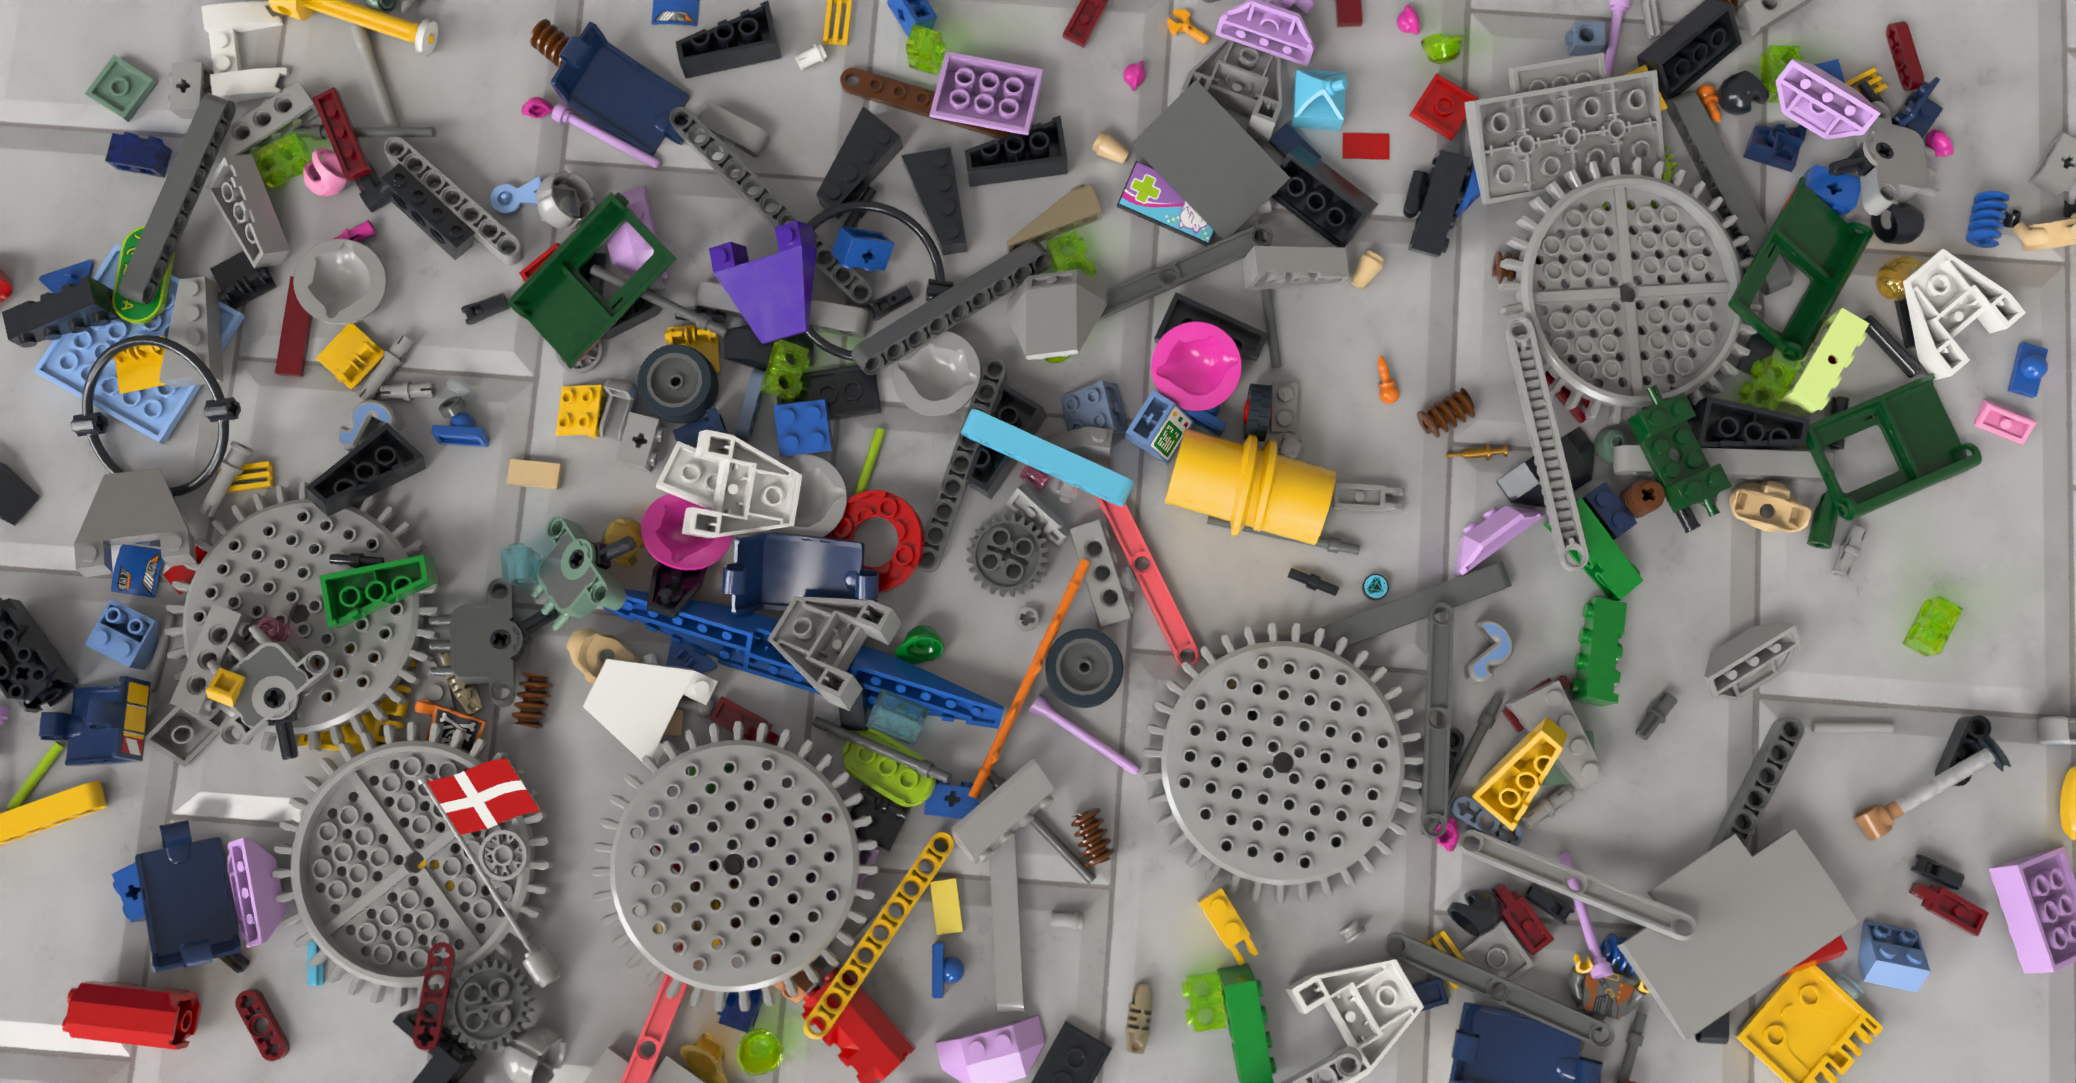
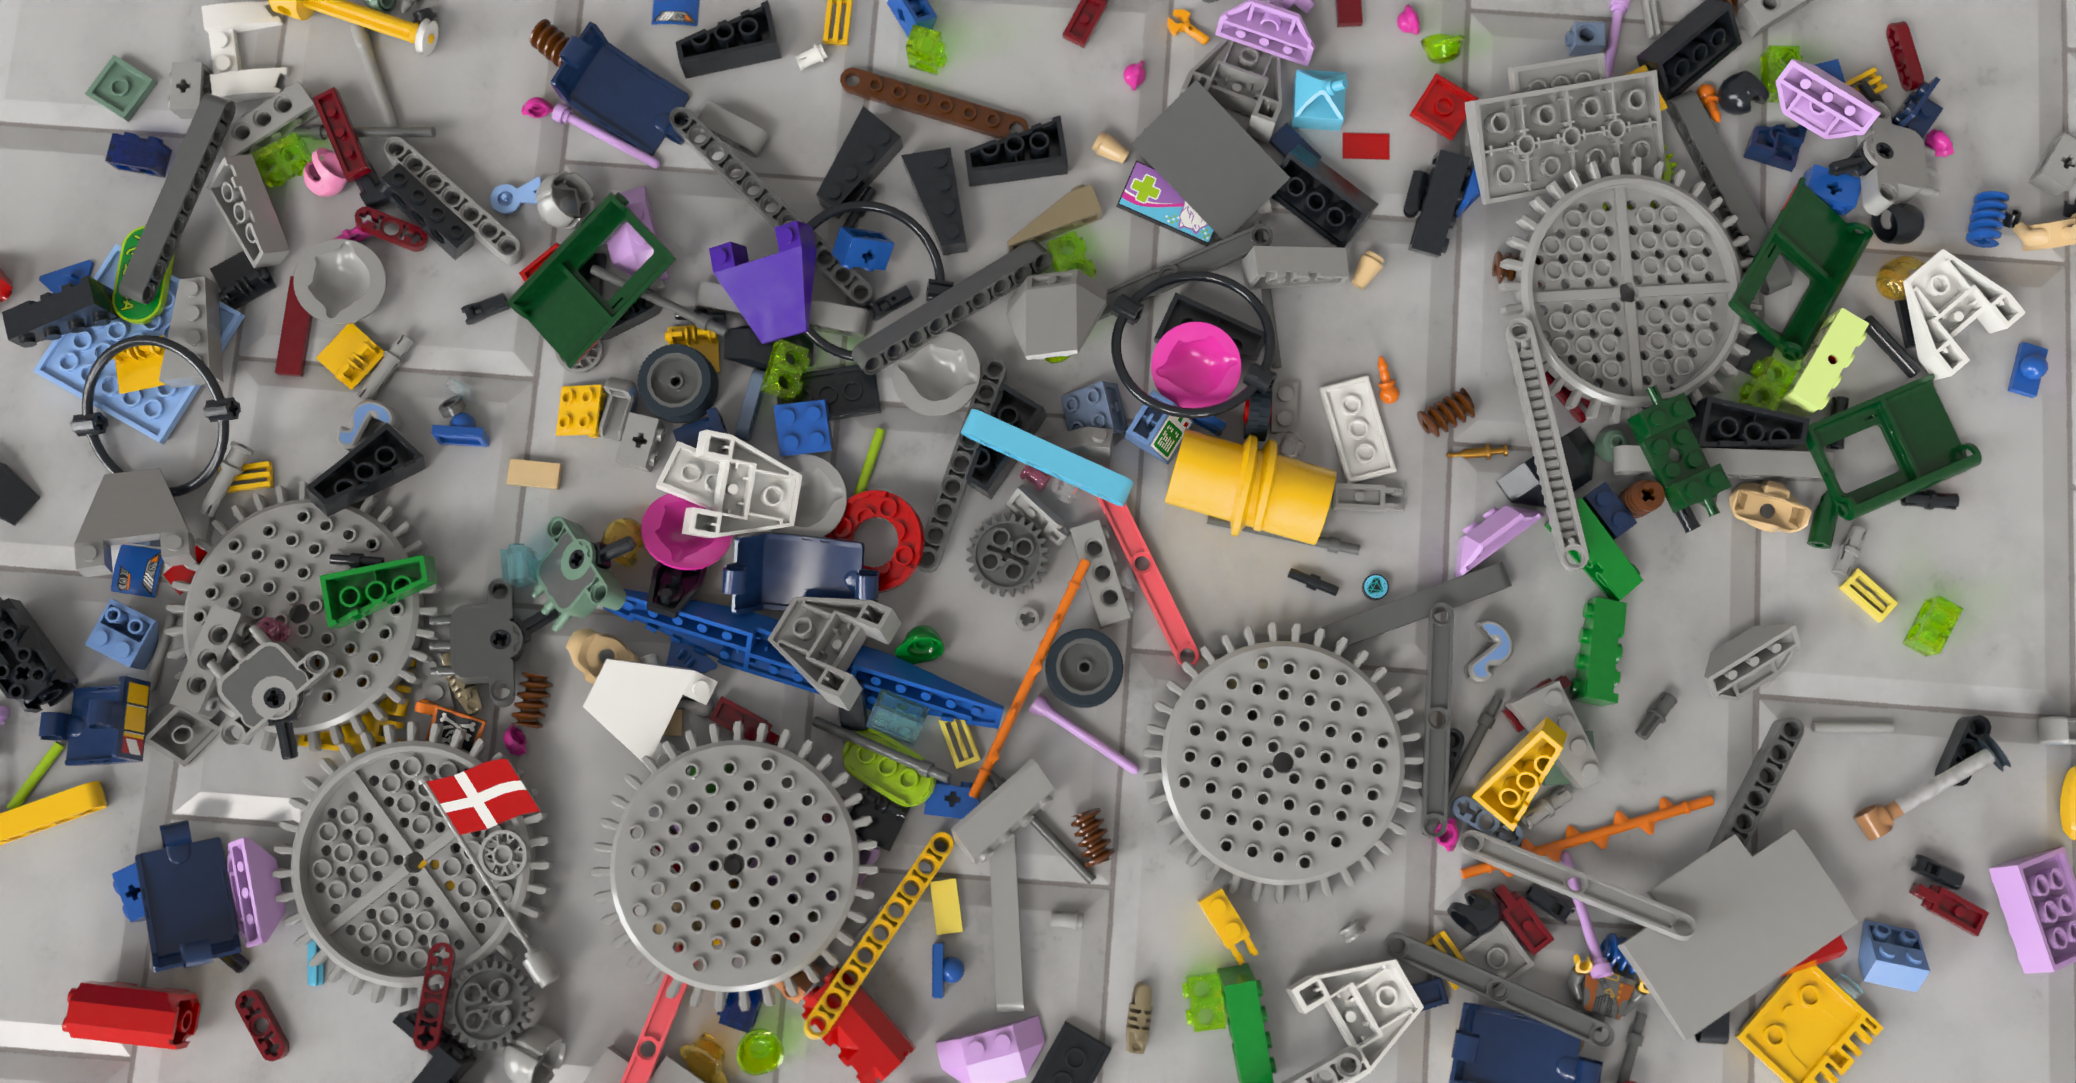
yellow slope [206,667,246,707] -> none
light grey pin [380,381,436,401] -> none
lavender slope [930,51,1043,135] -> none
bright pink slope [1974,399,2037,445] -> none
none -> dark red beam [355,207,428,252]
none -> black plate [412,7,437,25]
none -> dark pink piece [503,724,527,756]
none -> light yellow tile [938,719,981,769]
none -> black piece [1111,271,1277,419]
none -> white tile [1318,375,1397,484]
none -> orange plant [1460,795,1714,879]
none -> light yellow tile [1838,568,1898,623]
none -> black pin [1900,489,1959,510]

